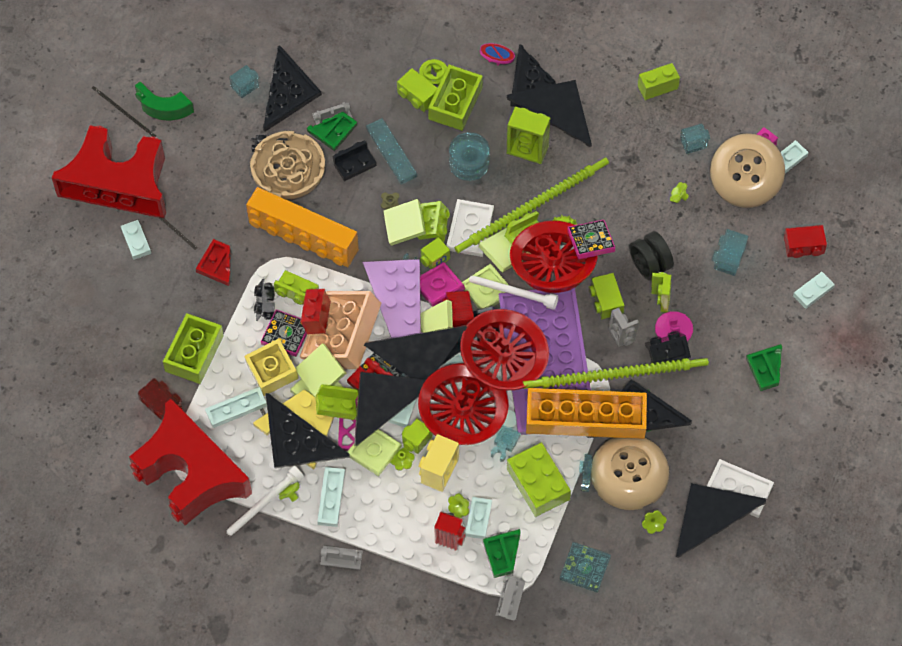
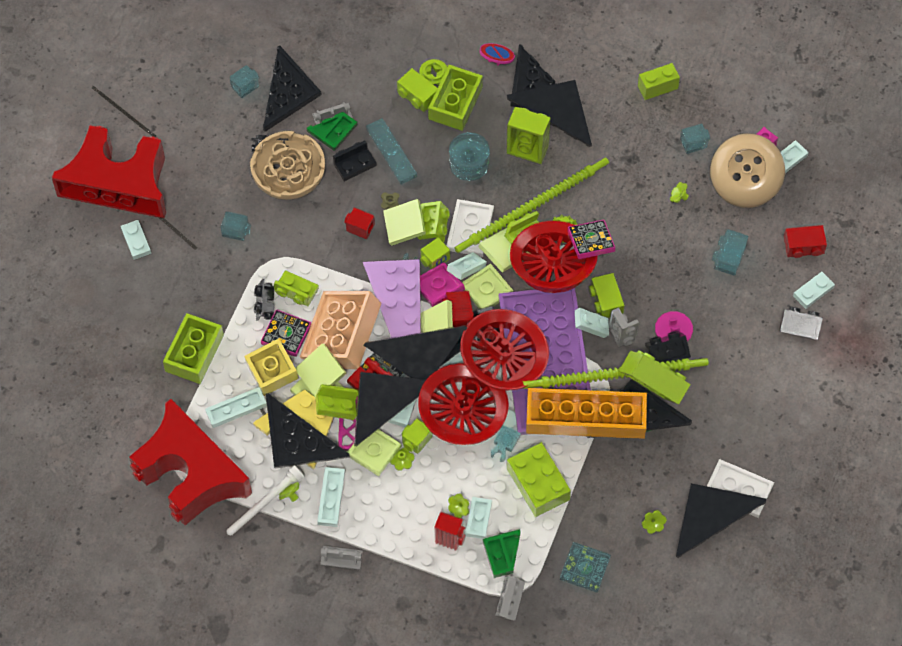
green arch [135,82,194,121] -> none
clear red brick [137,378,183,421] -> none
red wing [196,239,231,286] -> none
light orange brick [246,187,359,267] -> none
red brick [301,289,331,334] -> none
light yellow brick [419,434,459,492] -> none
white piece [469,276,559,310] -> none
clear light blue plate [579,454,593,492] -> none
tan brick [590,437,669,510] -> none
pearl dark grey wheel [629,231,674,280] -> none
lime bracket [651,272,672,313] -> none
green wing [746,344,782,391] -> none
none -> clear light blue brick [221,211,251,241]
none -> red brick [344,208,375,239]
none -> light aqua plate [447,252,487,280]
none -> light aqua plate [575,308,609,338]
none -> lime brick [619,350,691,405]
none -> bracket [780,306,823,340]

